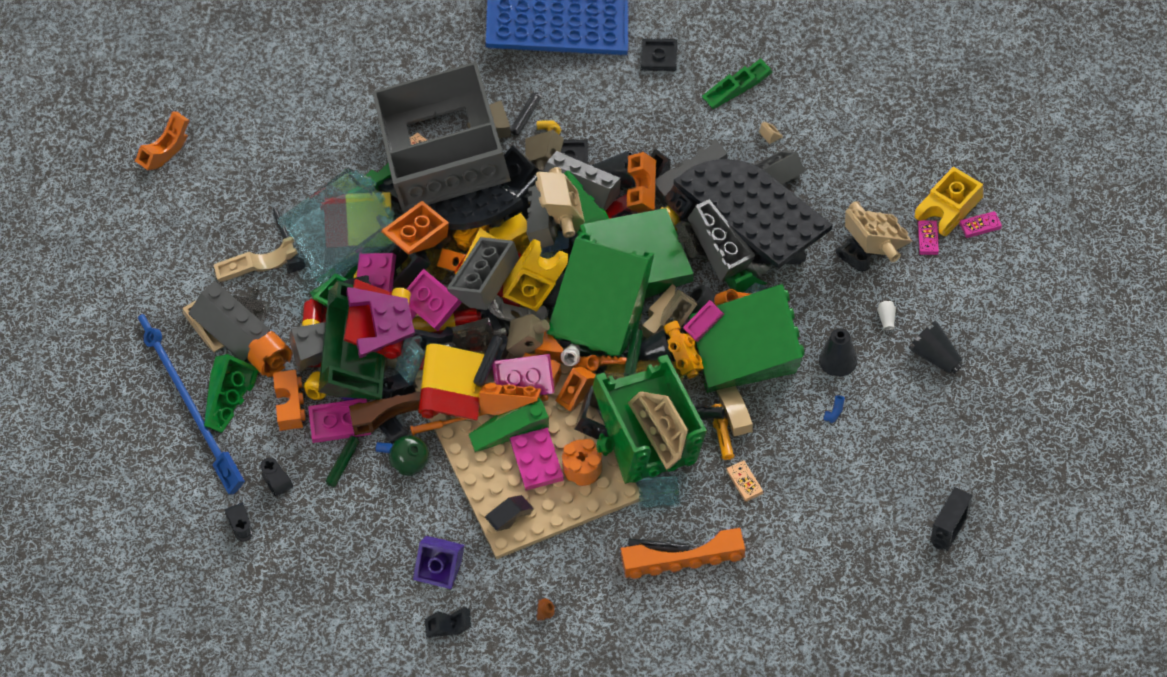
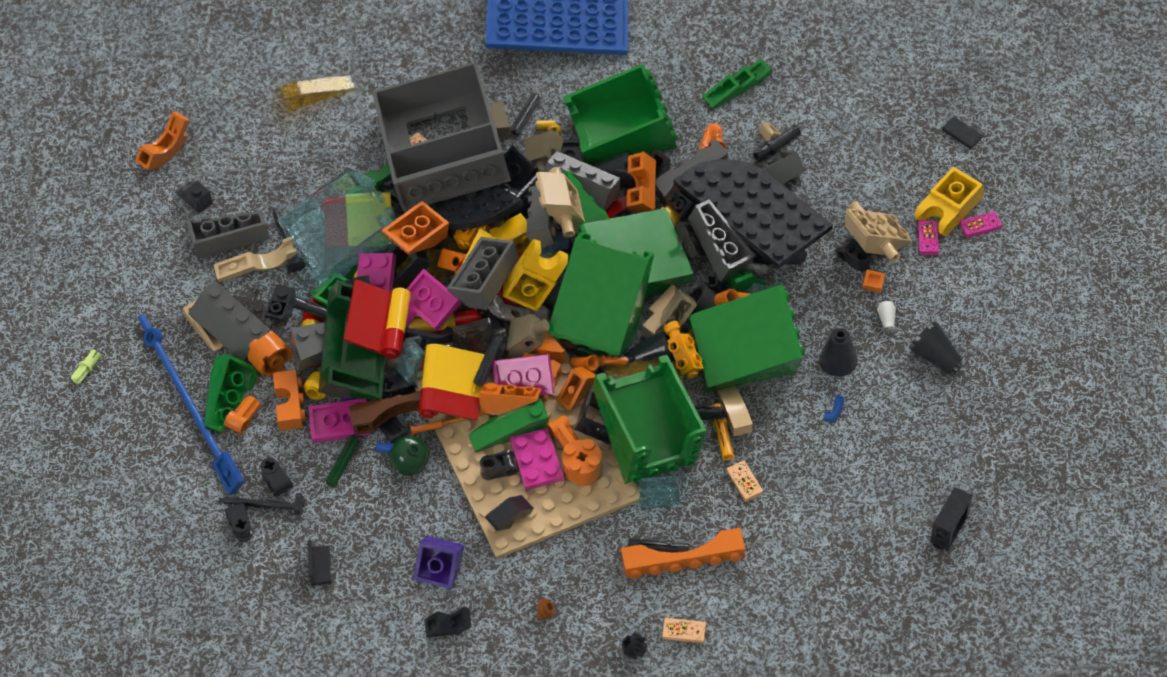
magenta wing [346,287,415,358] -> none
white cone [561,344,580,366] -> none
green plate [596,433,614,456] -> none
dark green axle [624,328,643,377] -> none
tan wedge [628,392,688,469] -> none
black plate [641,38,678,71] -> none
dark pink tile [683,300,724,342] -> none
none -> yellowish green axle [71,350,101,384]
none -> black slope [176,181,213,214]
none -> dark grey wedge [186,211,270,259]
none -> black piece [219,493,305,515]
none -> orange piece [224,395,261,435]
none -> black slope [264,284,296,321]
none -> clear yellow wedge [276,75,355,112]
none -> black pin [293,296,327,320]
none -> black panel [307,540,332,586]
none -> black piece [480,450,519,480]
none -> orange piece [546,415,579,448]
none -> green windscreen [563,64,678,163]
none -> black gear [622,632,647,660]
none -> light nougat tile [663,618,706,643]
none -> orange piece [696,123,726,155]
none -> black gear [704,272,729,294]
none -> black pin [753,125,801,162]
none -> orange plate [862,270,885,293]
none -> black tile [942,116,982,150]

